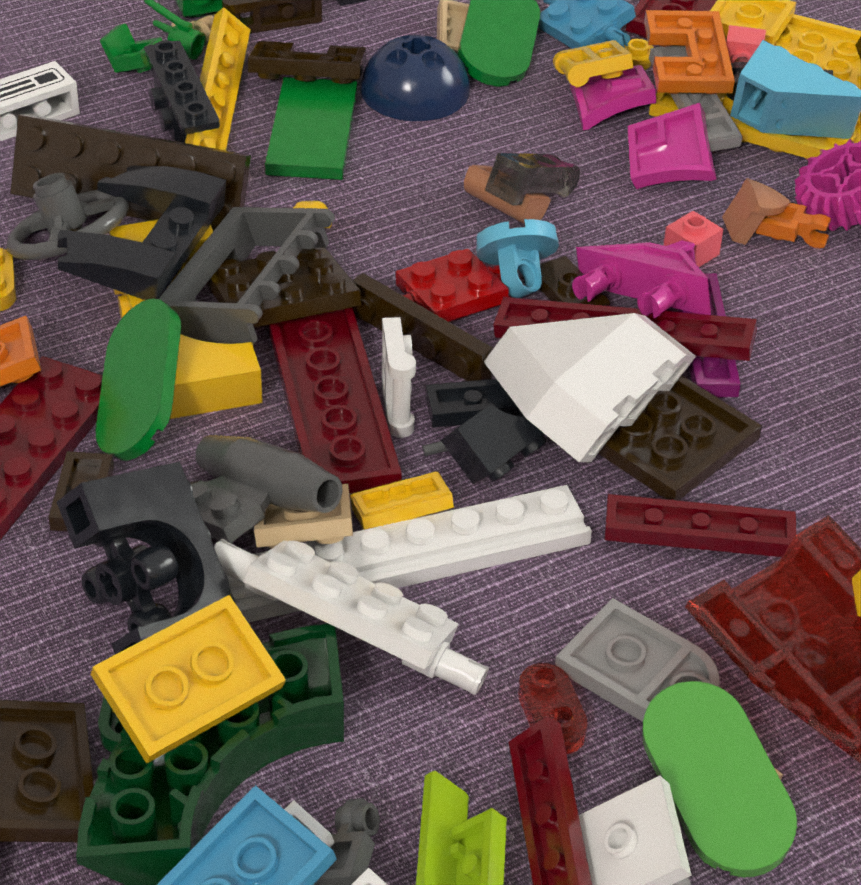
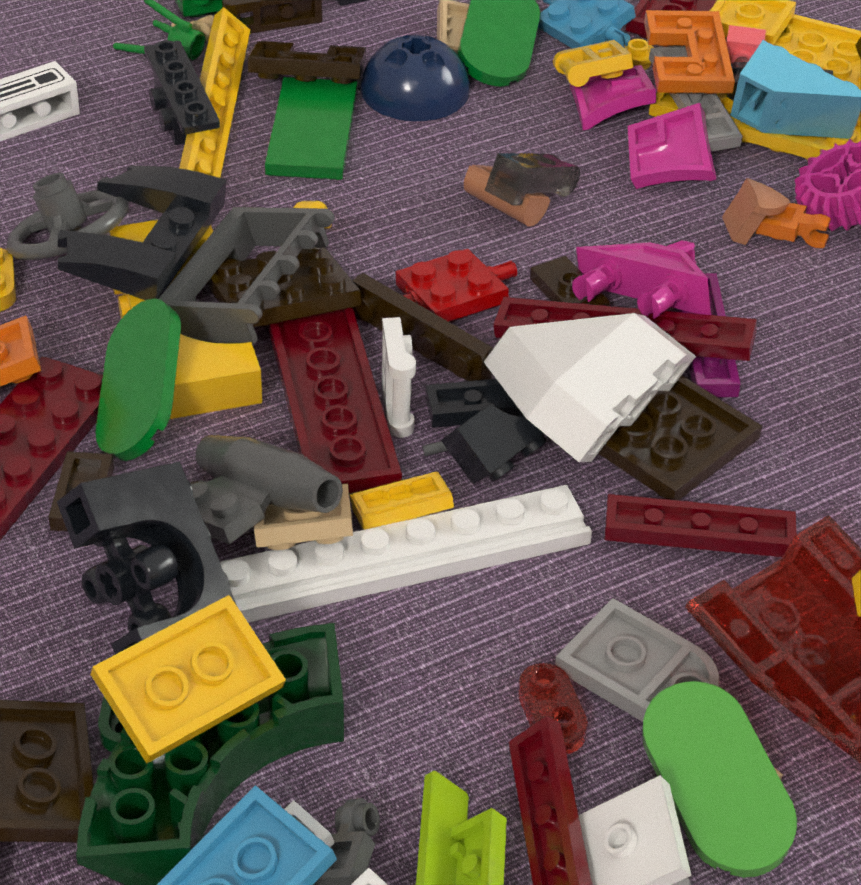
dark brown plate [10,114,251,231] -> none
green bracket [100,23,163,73] -> none
white plate [214,539,489,695] -> none
medium azure tile [476,219,559,298] -> none
coral plate [664,211,723,267] -> none

